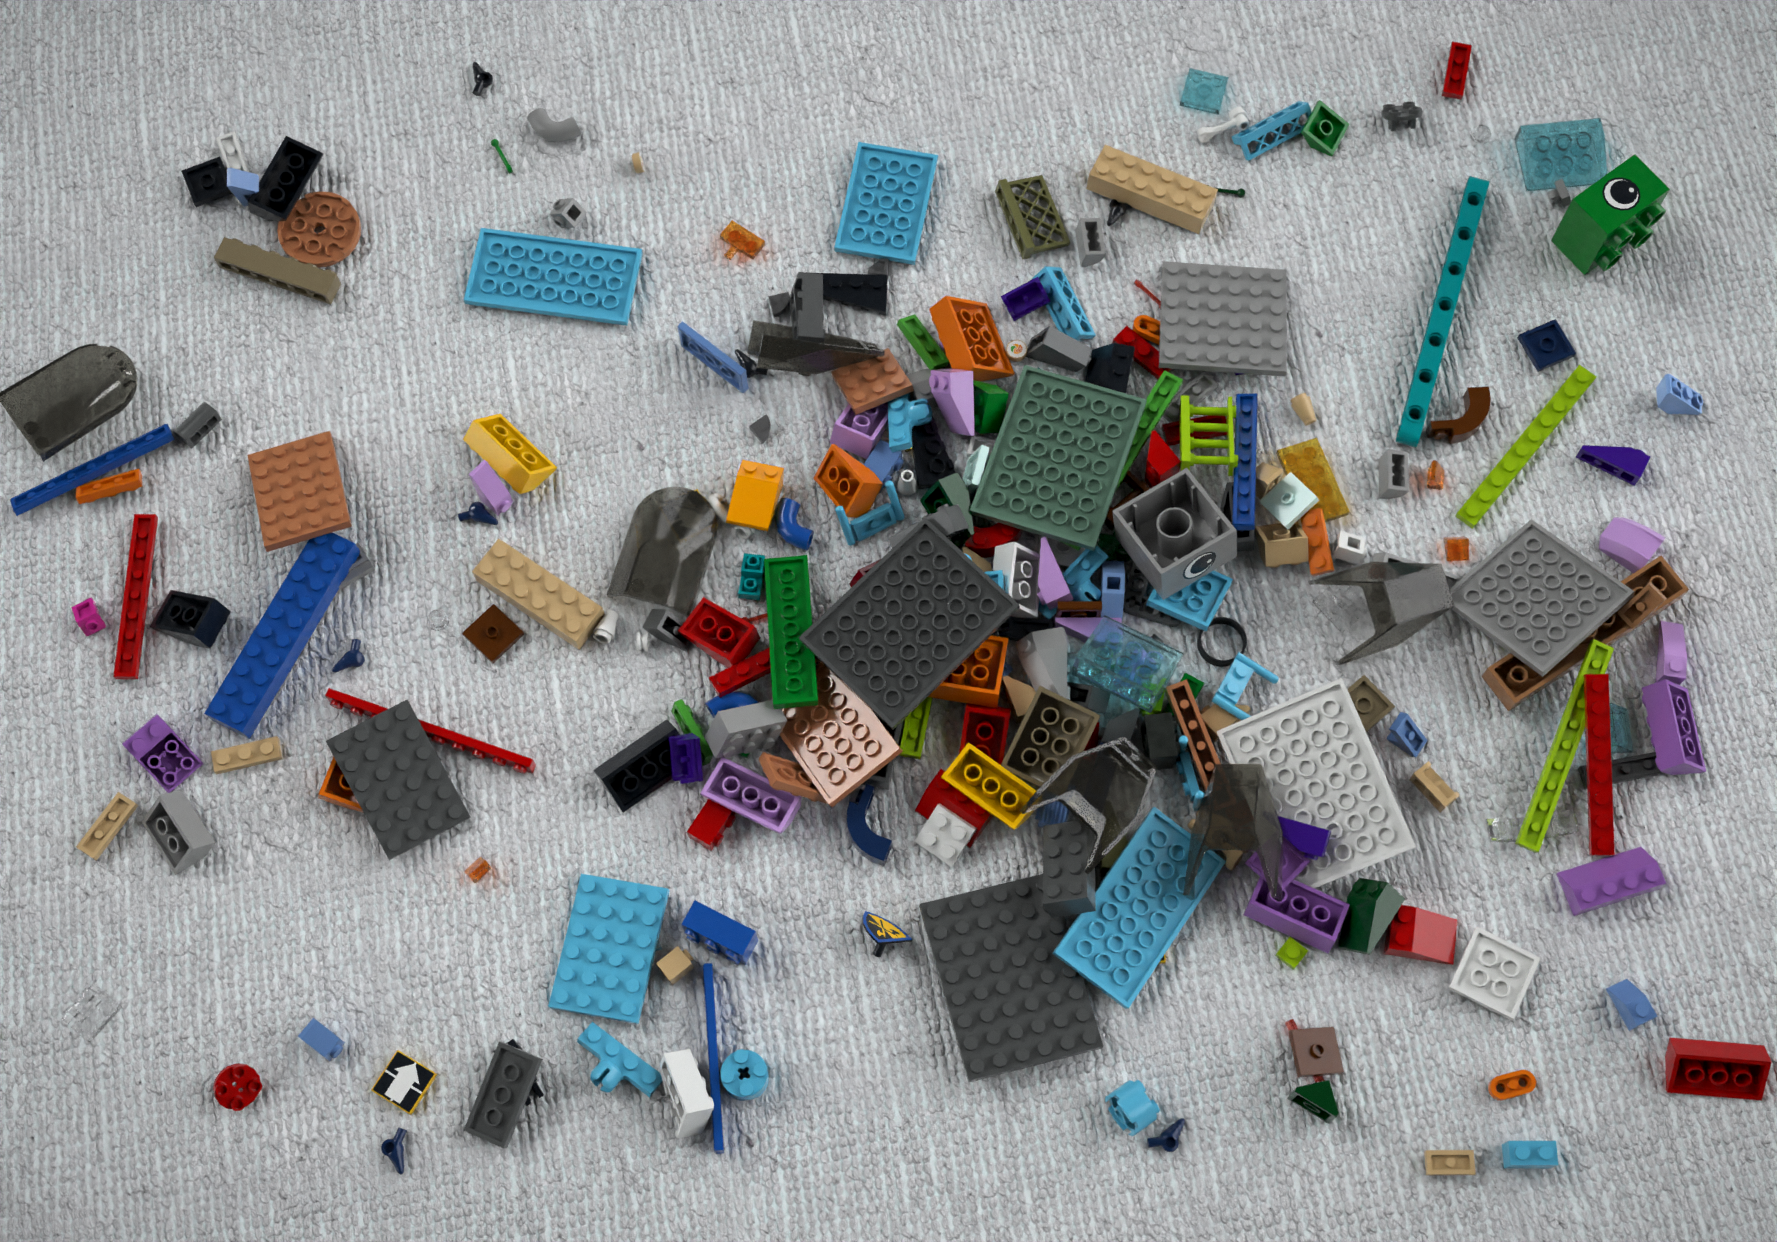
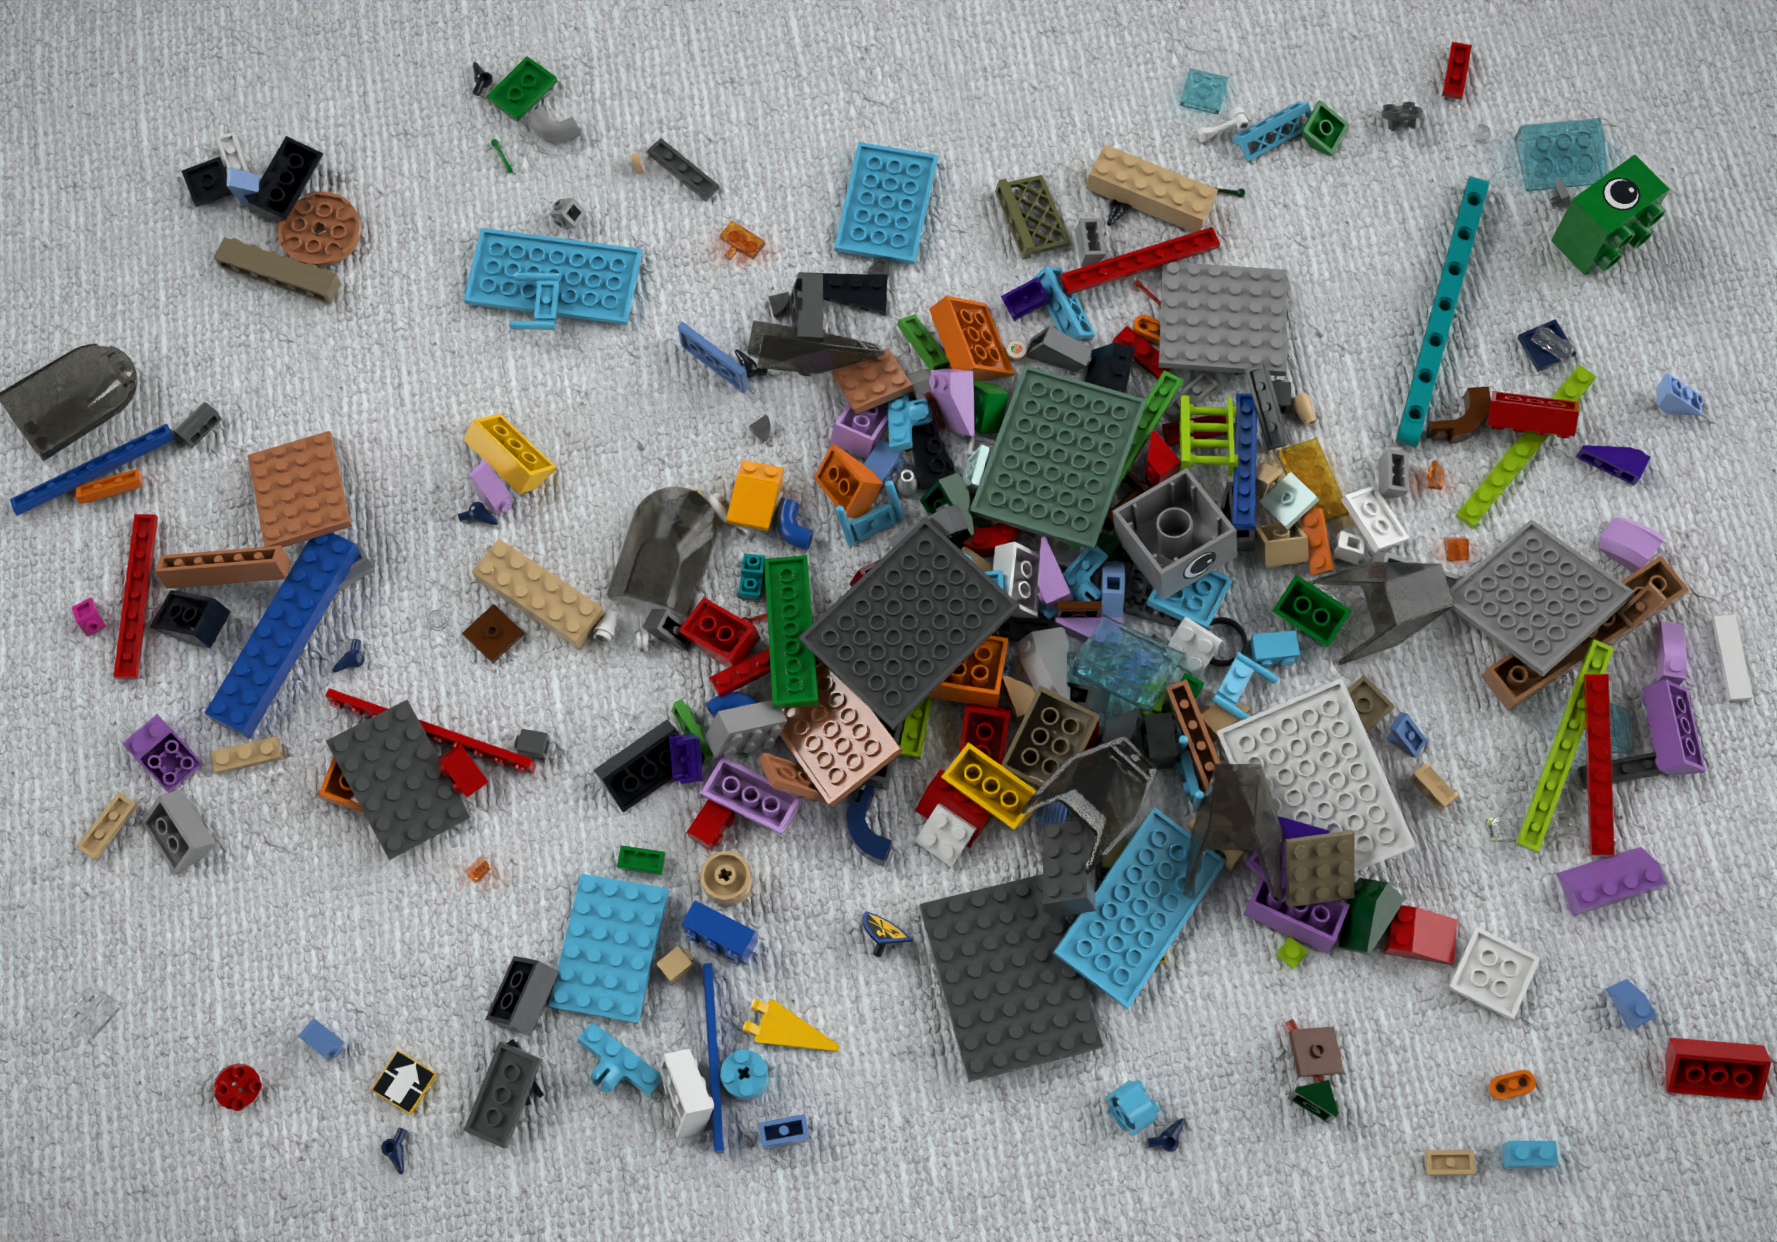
none -> nougat brick [155,545,291,589]
none -> red brick [438,743,489,798]
none -> black slope [485,956,559,1036]
none -> green plate [487,56,558,122]
none -> medium azure plate [509,273,560,330]
none -> dark grey brick [514,729,551,760]
none -> green plate [617,845,666,875]
none -> dark grey tile [647,138,720,202]
none -> tan wheel [700,851,752,907]
none -> yellow flag [742,998,839,1052]
none -> medium blue brick [758,1114,810,1150]
none -> clear red hinge [925,392,946,430]
none -> red plate [1060,227,1220,295]
none -> white plate [1163,617,1223,678]
none -> dark grey tile [1245,363,1290,451]
none -> medium azure brick [1249,630,1300,668]
none -> dark grey brick [1272,380,1291,414]
none -> green slope [1272,574,1352,647]
none -> dark tan plate [1286,830,1355,907]
none -> white plate [1341,486,1409,553]
none -> red slope [1487,391,1579,439]
none -> clear plate [1531,325,1576,363]
none -> white tile [1712,615,1753,701]

